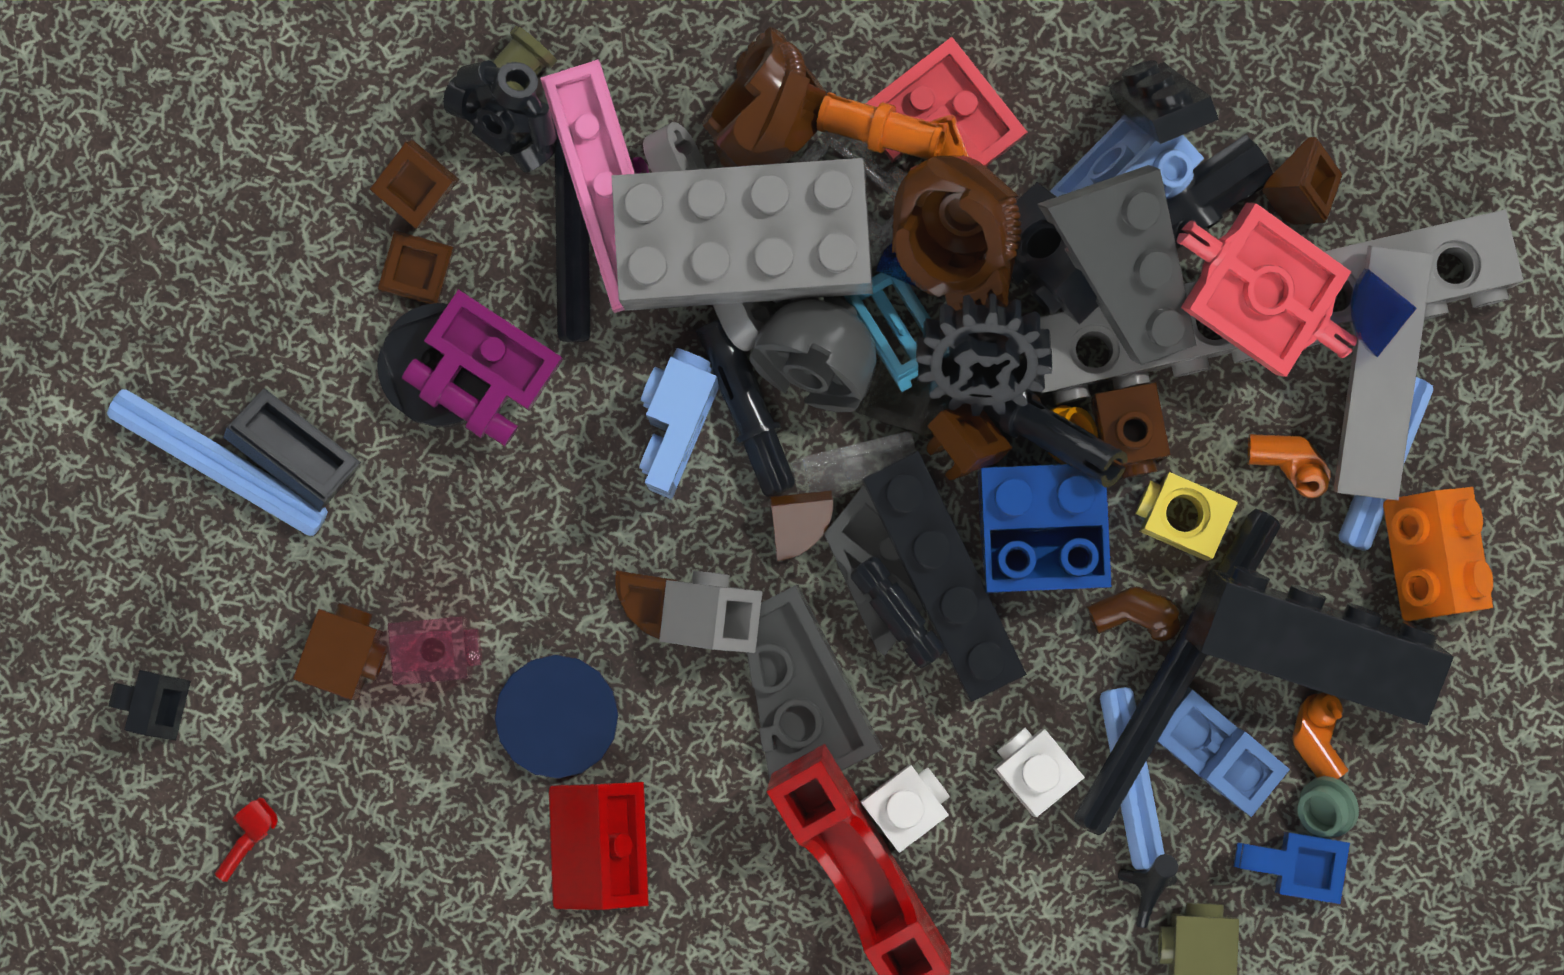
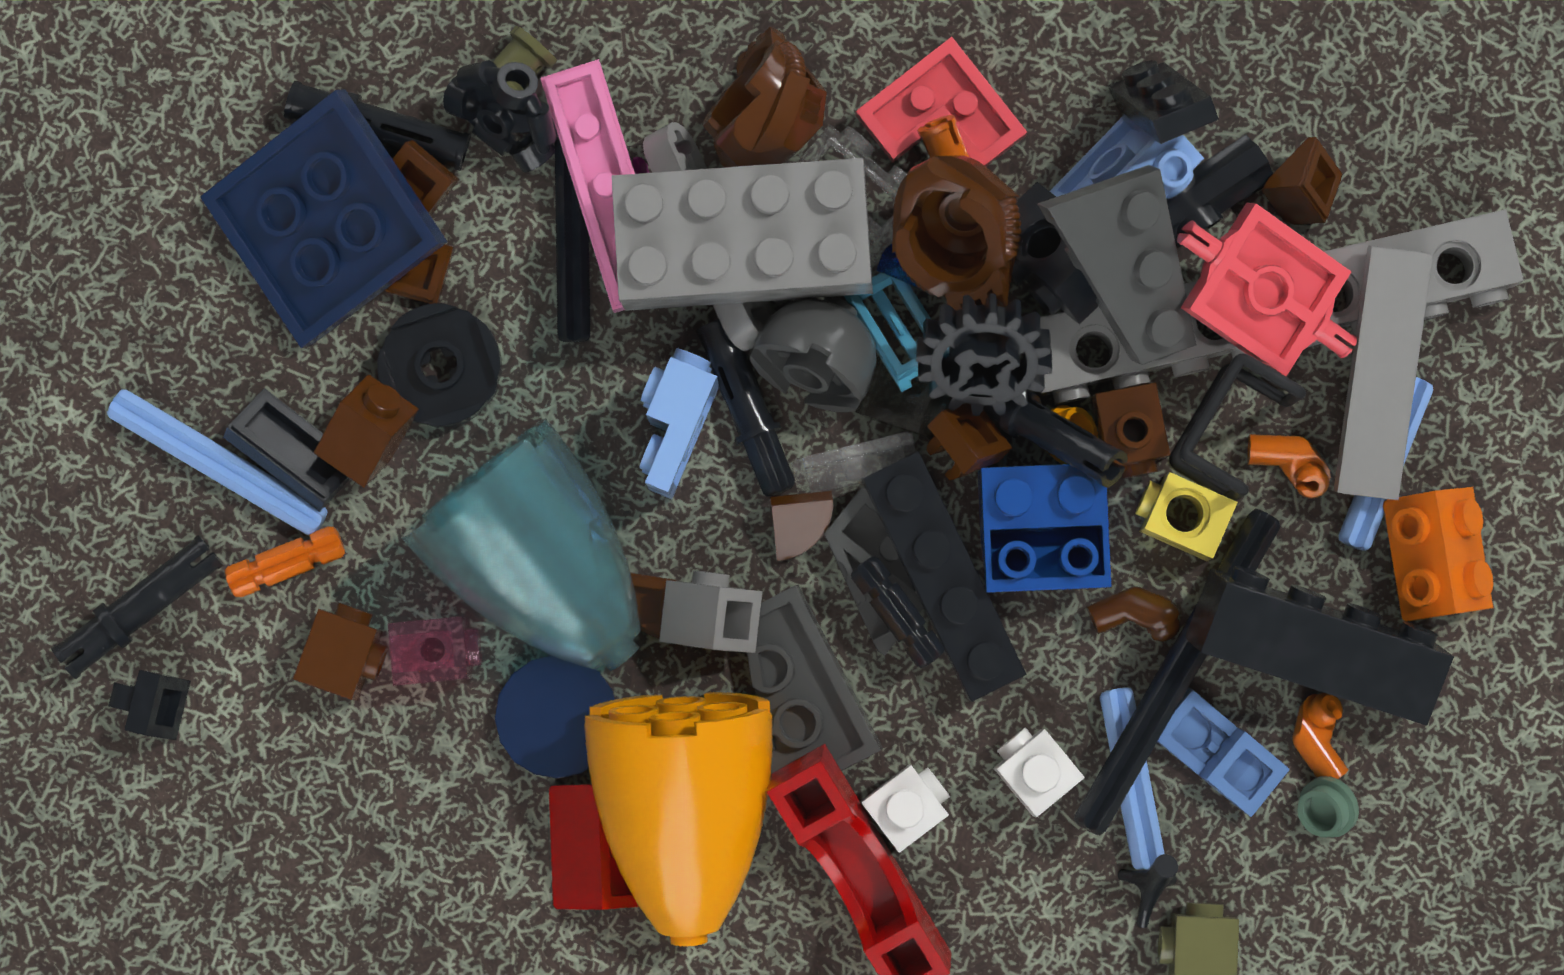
red hand [214,797,278,882] -> none
magenta plate [402,289,563,446] -> none
orange pin [817,92,947,160] -> none
blue plate [1233,832,1350,904] -> none
clear blue tile [1351,268,1417,357] -> none
none -> black pin [51,535,224,679]
none -> dark blue plate [200,89,448,348]
none -> orange axle [224,526,345,597]
none -> black pin [284,80,471,171]
none -> reddish brown brick [314,374,419,488]
none -> clear light blue cylinder [401,418,641,671]
none -> light orange cylinder [584,692,772,946]
none -> black piece [1169,353,1306,501]

